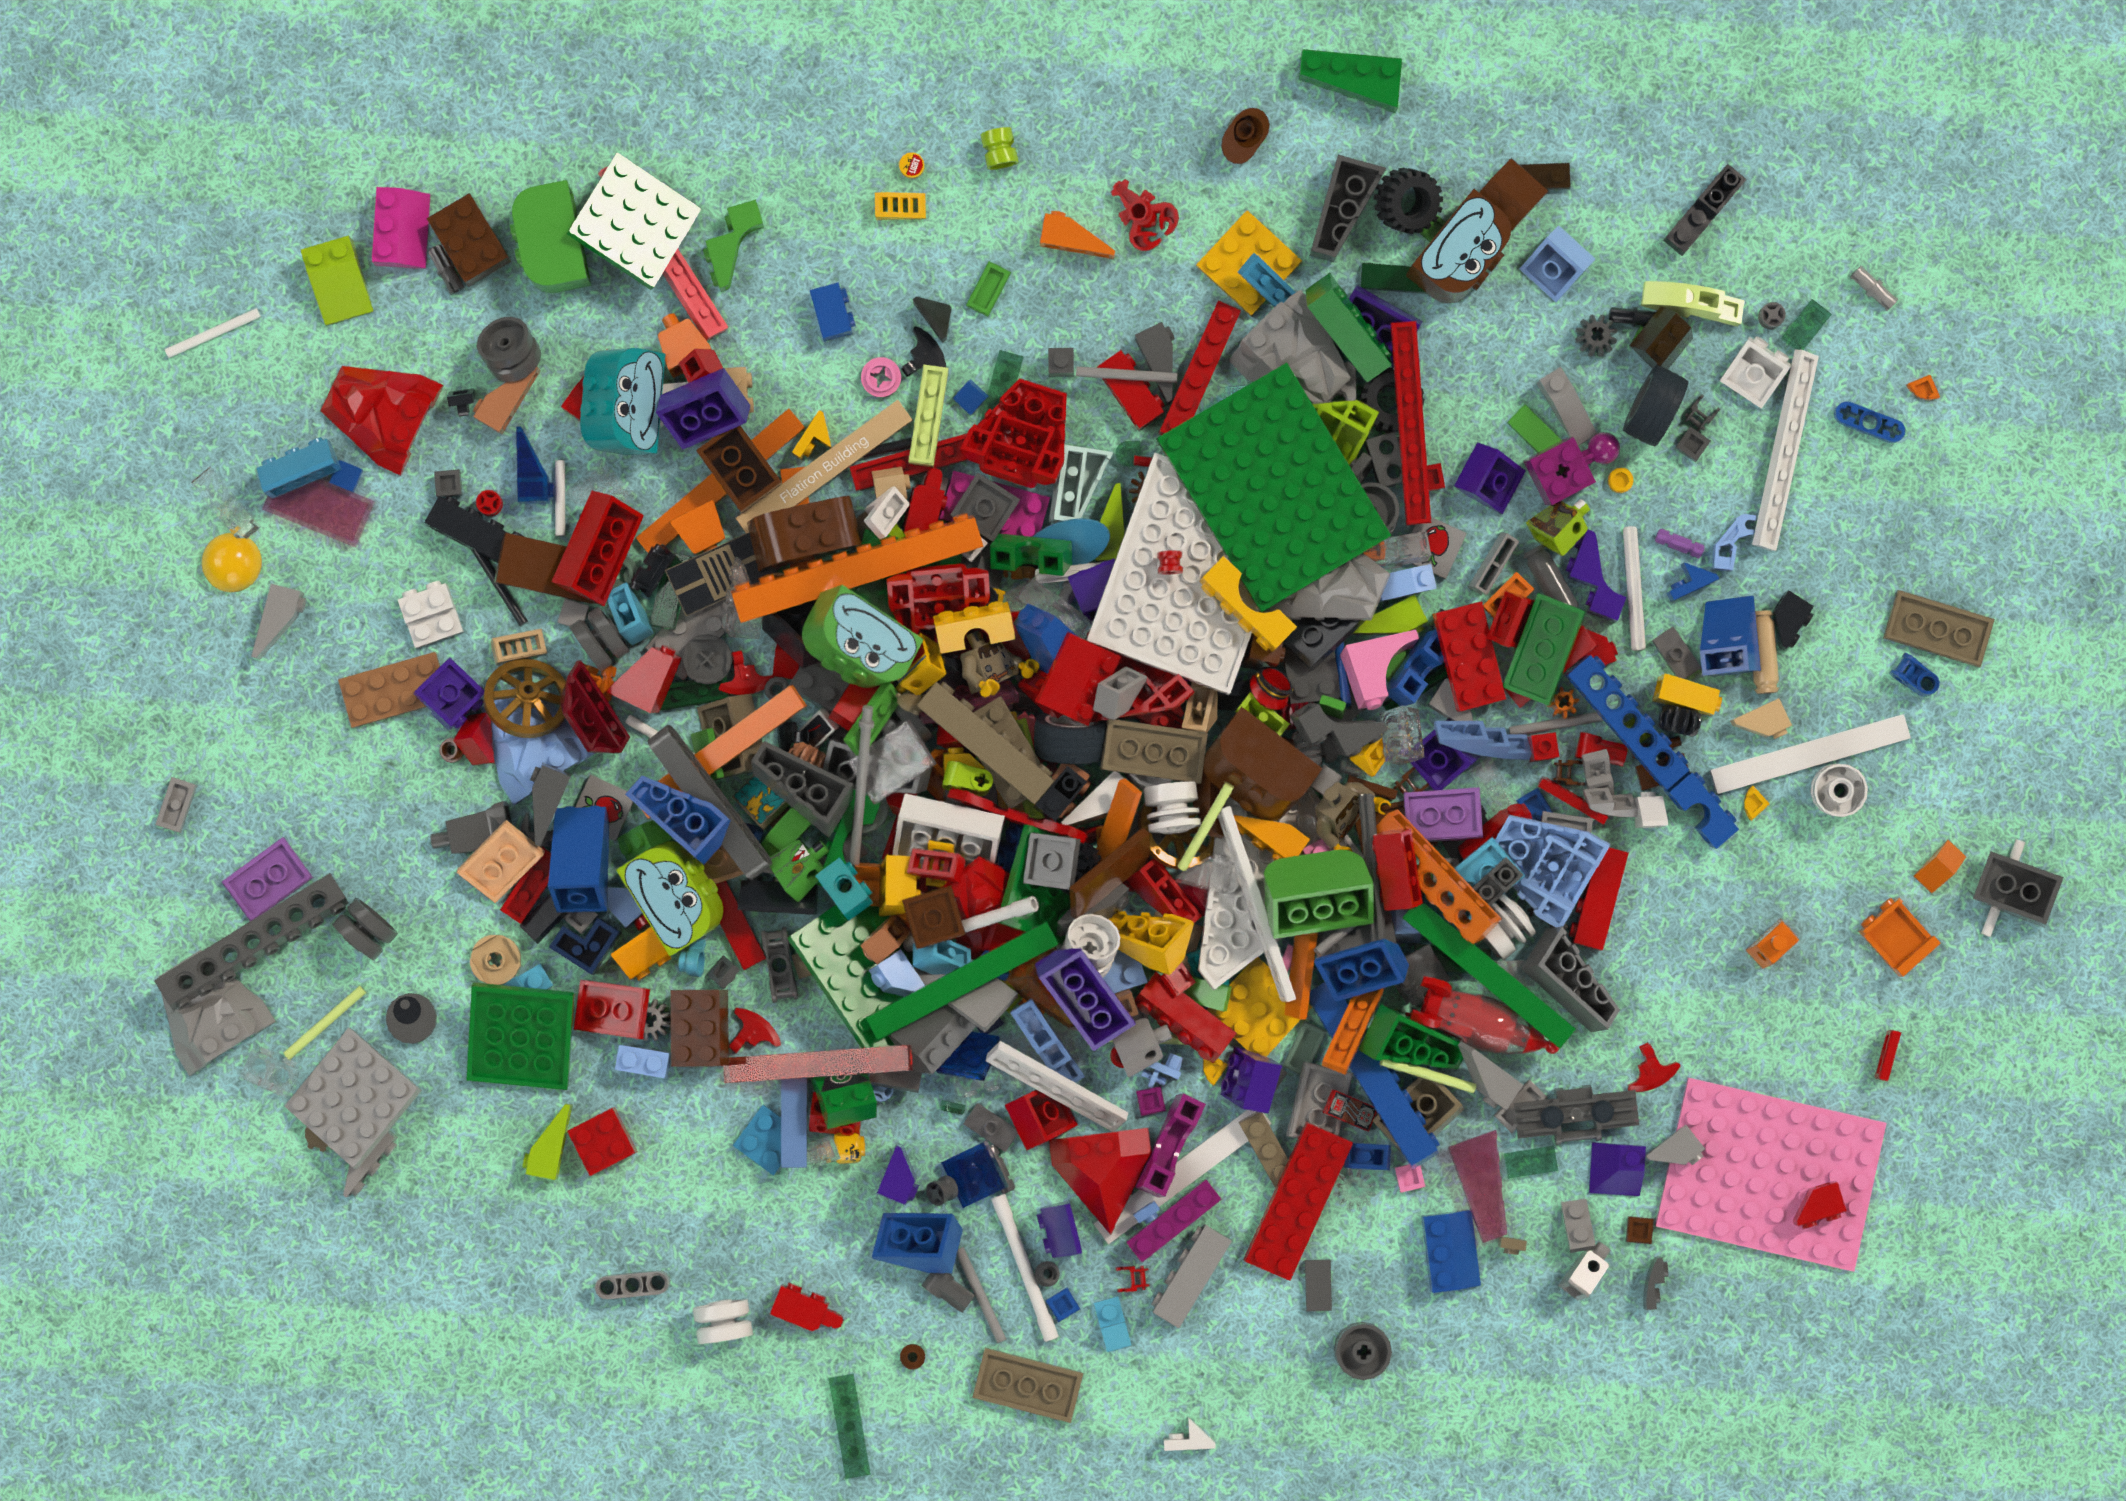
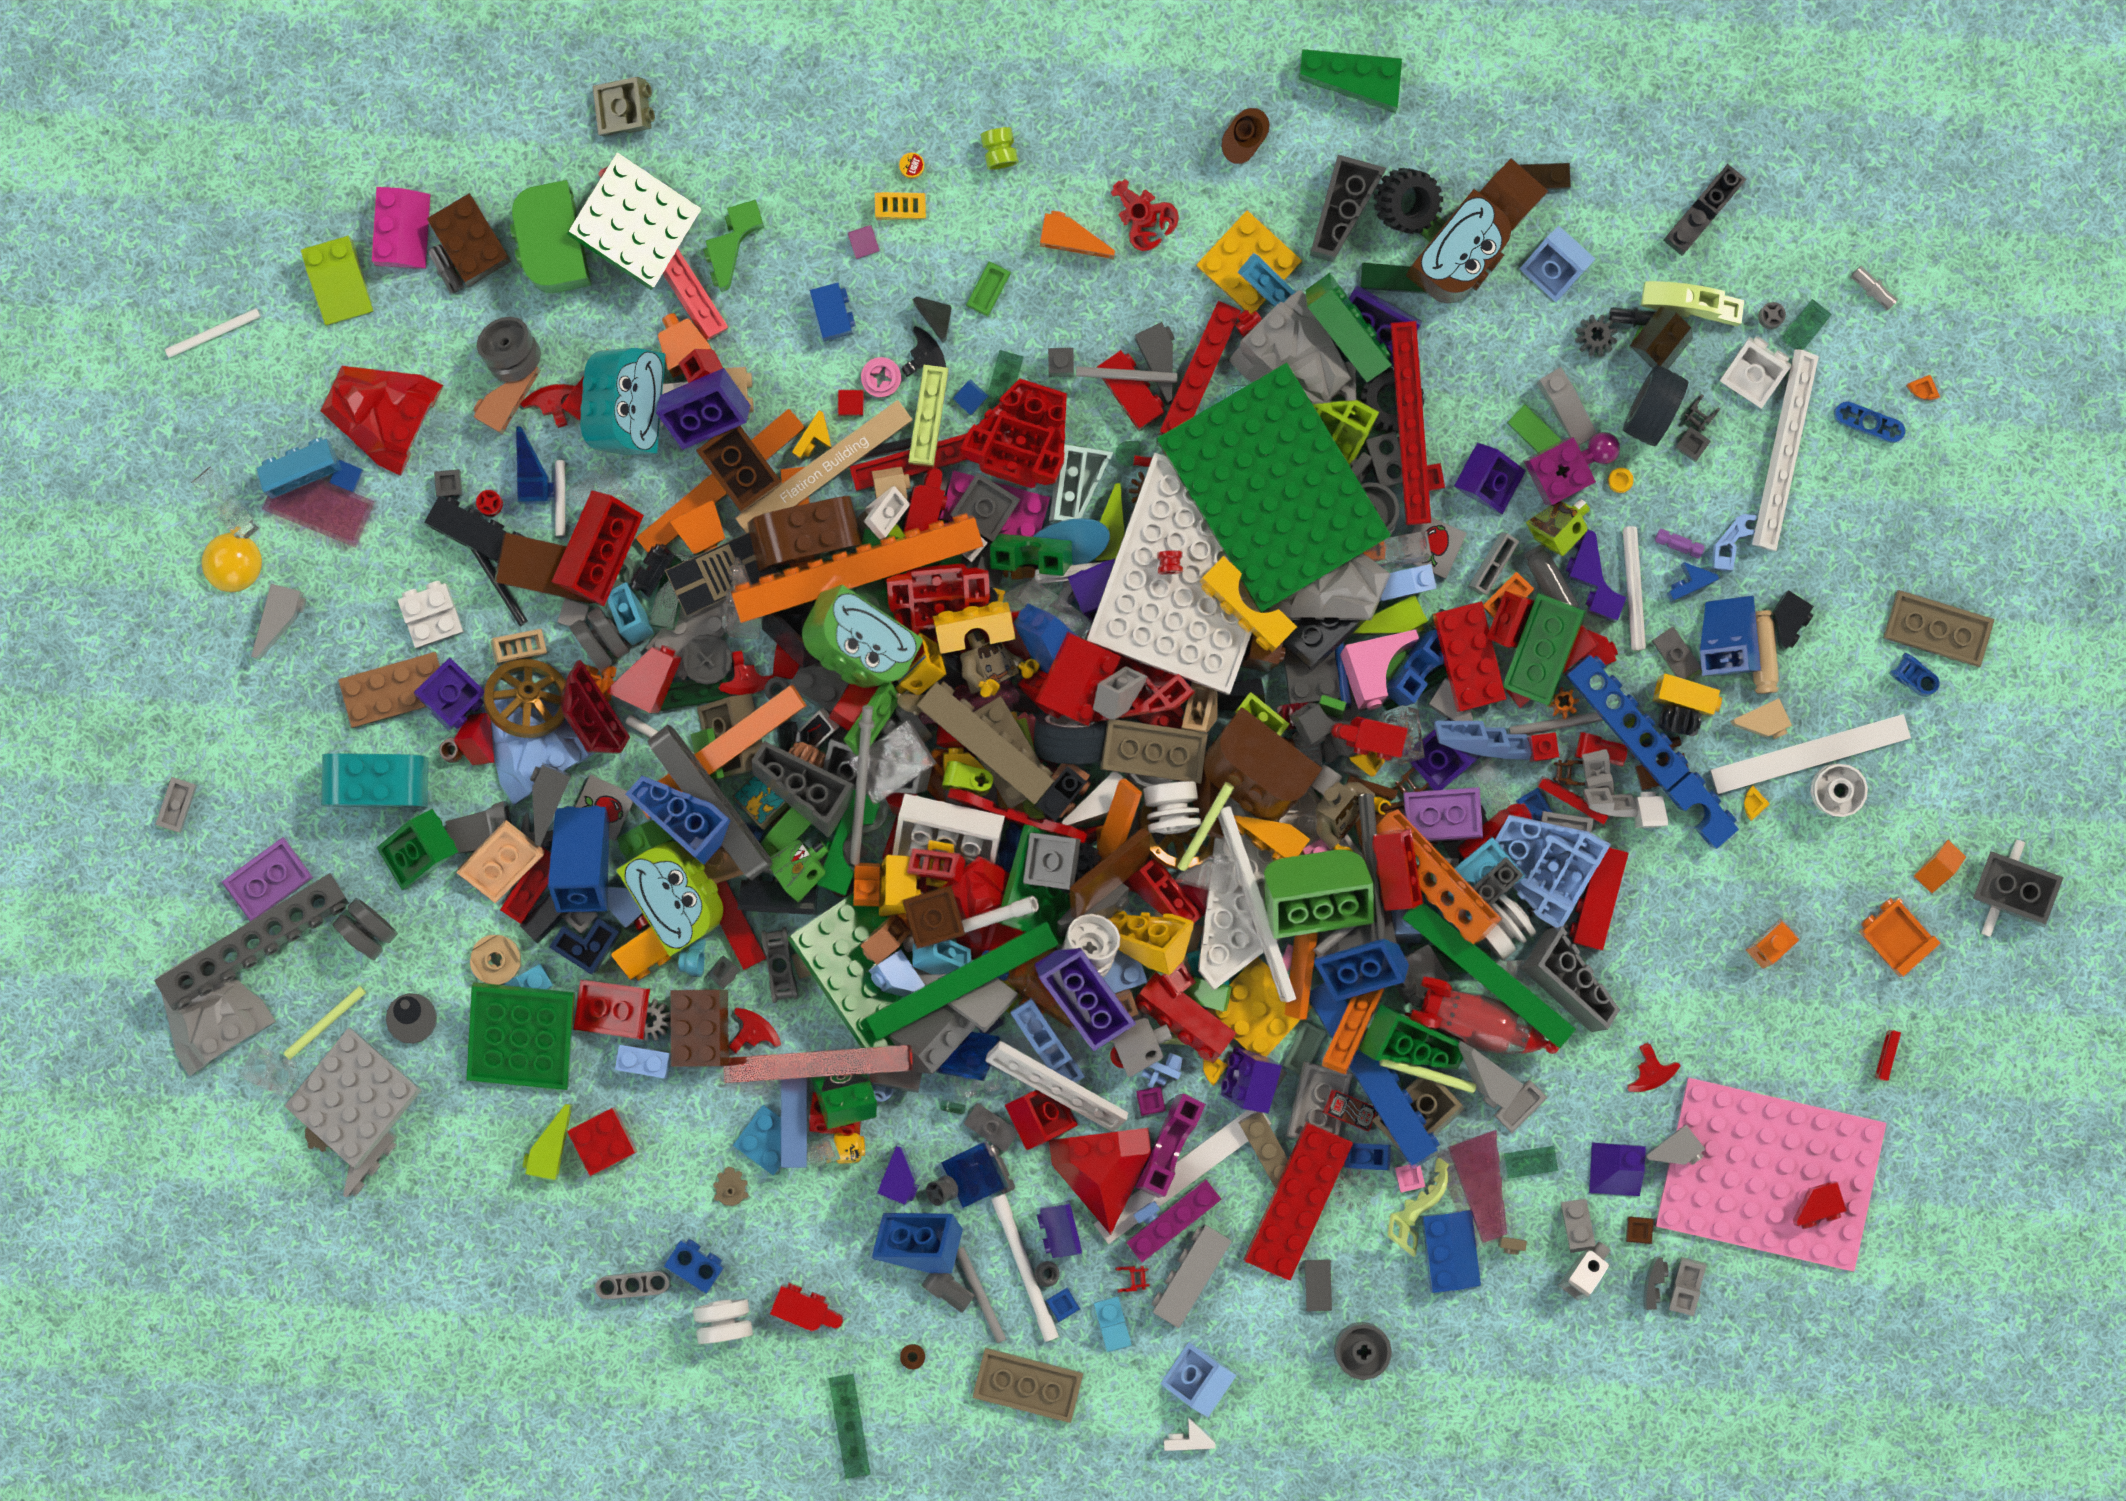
black tile [447,388,475,417] -> none
teal brick [815,858,873,921] -> none
red piece [1250,667,1293,710] -> none
dark grey piece [1514,1085,1639,1145] -> none
none -> teal brick [321,753,429,808]
none -> green slope [376,808,459,890]
none -> red piece [520,384,575,428]
none -> olive plate [593,77,655,136]
none -> blue brick [664,1238,724,1294]
none -> dark tan piece [713,1166,749,1206]
none -> red tile [838,390,864,416]
none -> magenta slope [848,225,880,259]
none -> light blue slope [1160,1342,1237,1417]
none -> red gear [1235,309,1262,338]
none -> red hinge [1331,717,1408,761]
none -> yellowish green piece [1388,1158,1449,1257]
none -> light grey slope [1669,1257,1706,1316]

